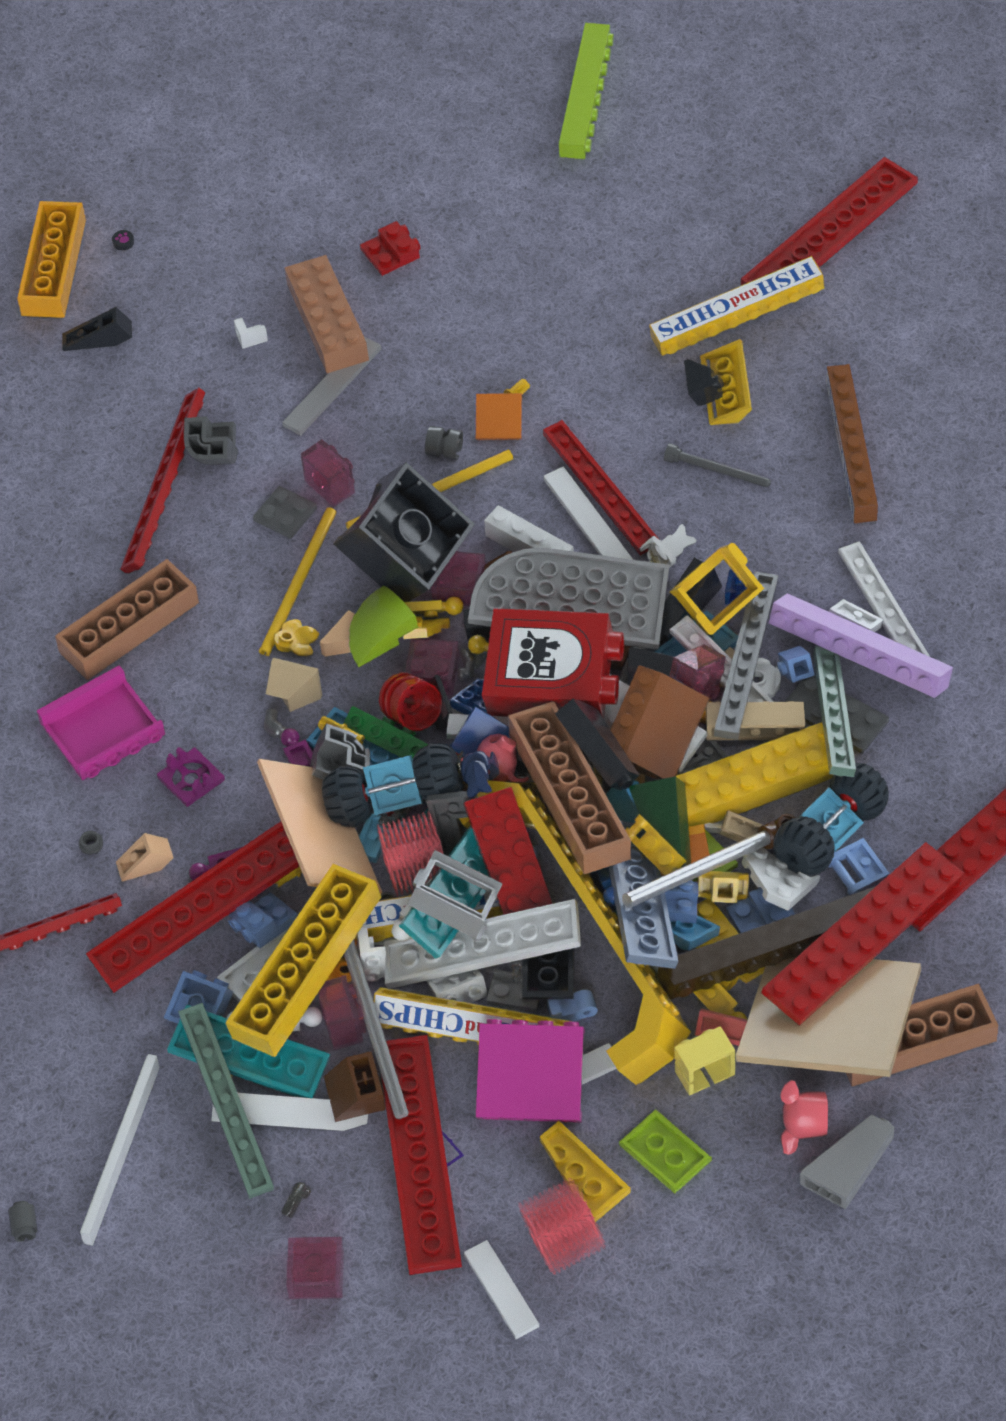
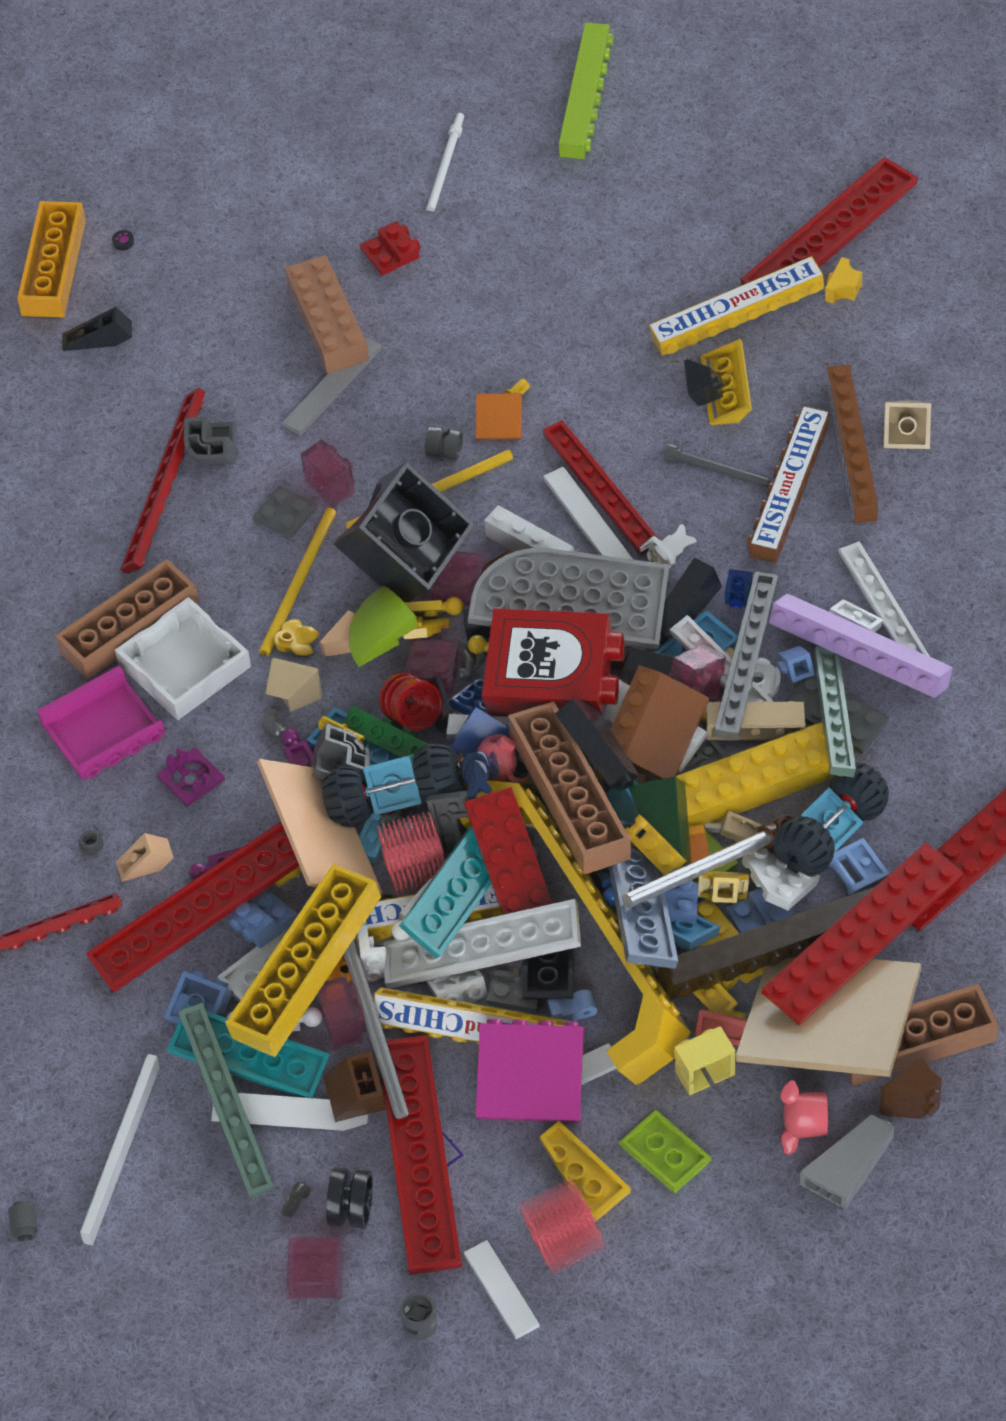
white panel [234,318,268,349] -> none
light grey piece [407,850,502,941] -> none
yellow piece [669,543,764,635] -> none
none -> white tile [115,597,251,720]
none -> black wheel [326,1167,373,1229]
none -> dark grey wheel [400,1293,437,1340]
none -> white bar [426,113,464,211]
none -> brick [747,406,829,563]
none -> yellow brick [825,257,863,303]
none -> reddish brown slope [880,1059,942,1119]
none -> tan slope [884,400,931,449]

